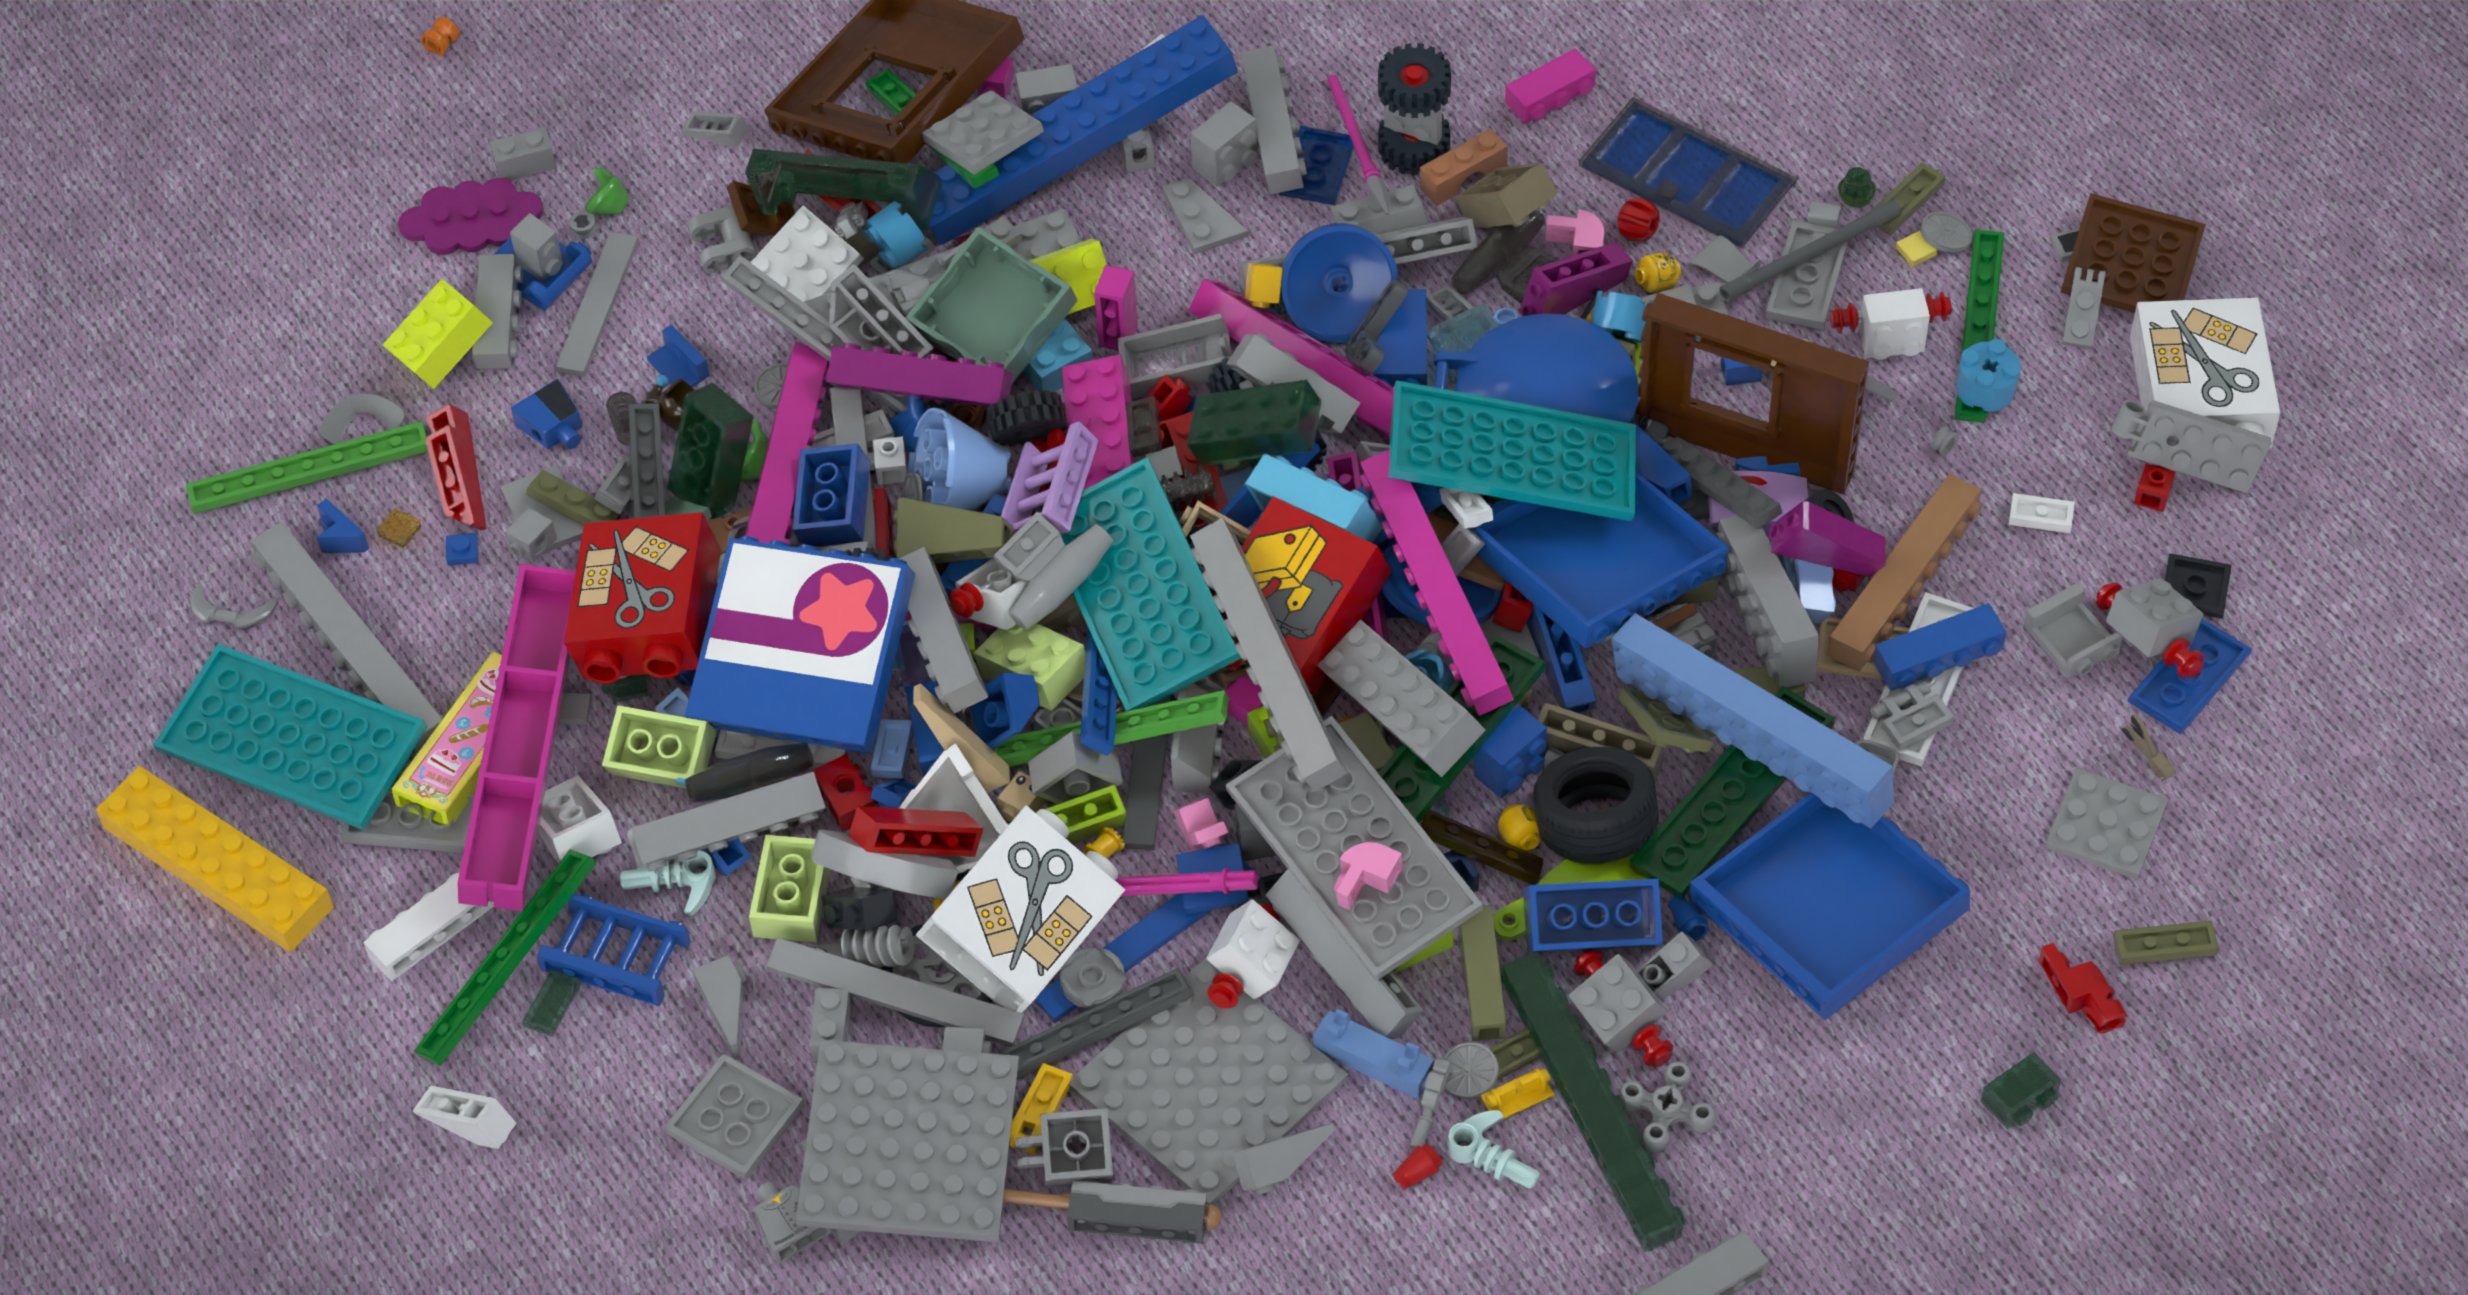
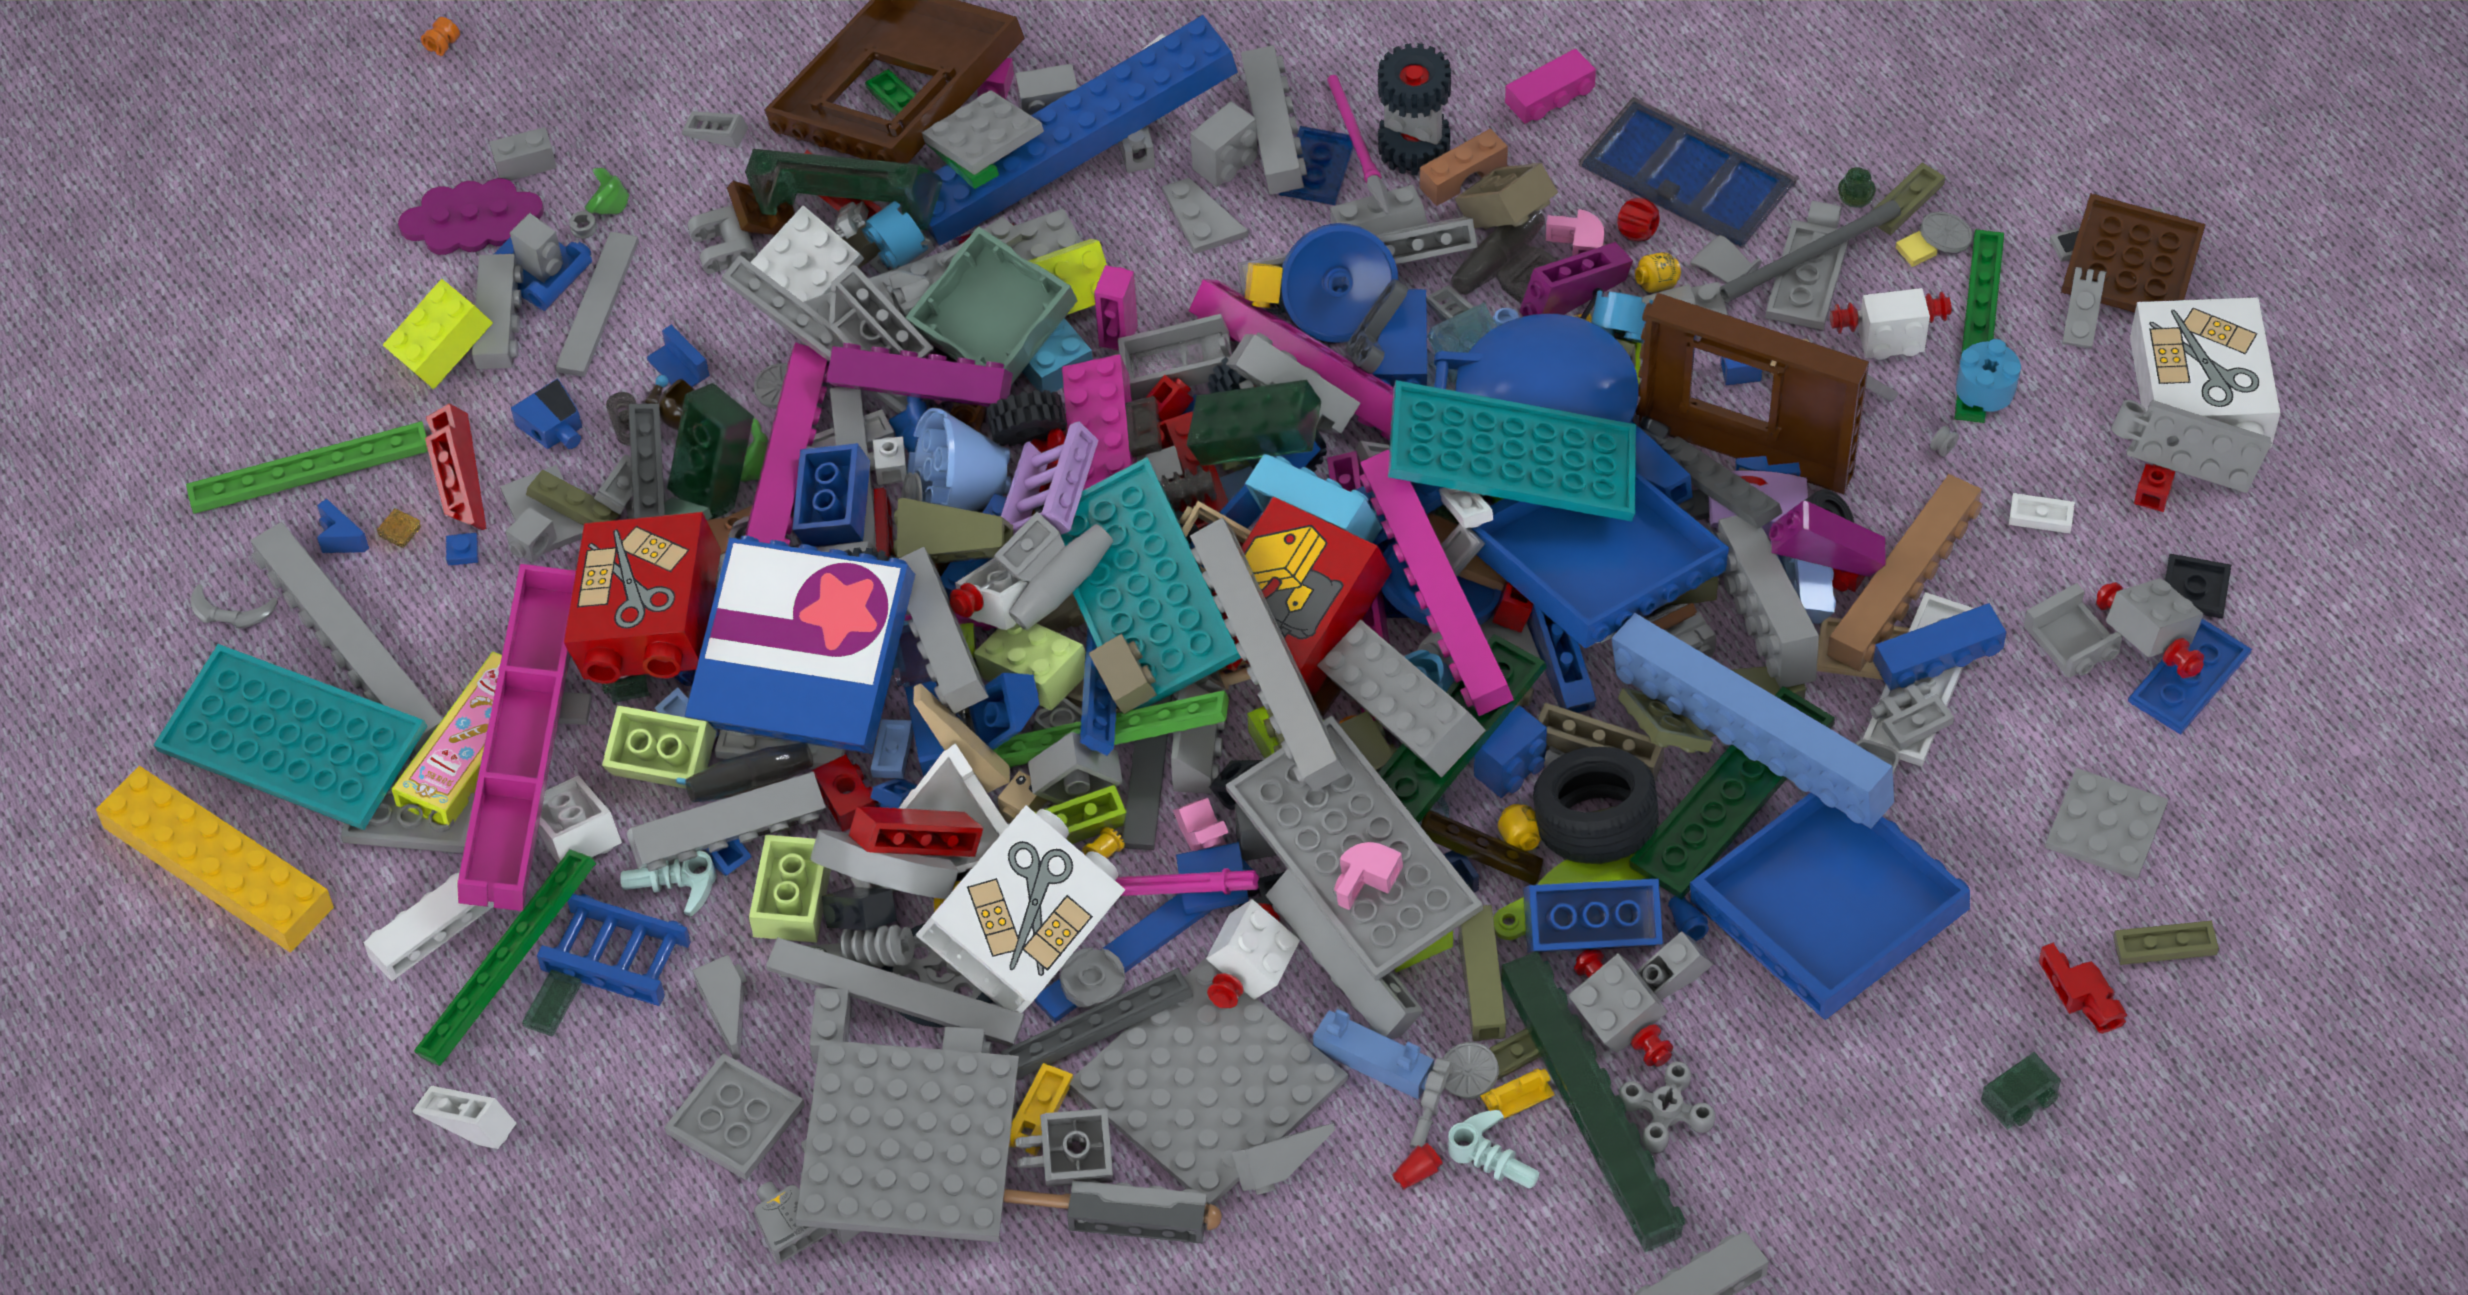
light grey piece [319,394,404,444] -> none
dark pink brick [1225,674,1264,727] -> none
dark tan piece [2122,714,2176,782] -> none
none -> dark tan brick [1089,634,1157,714]

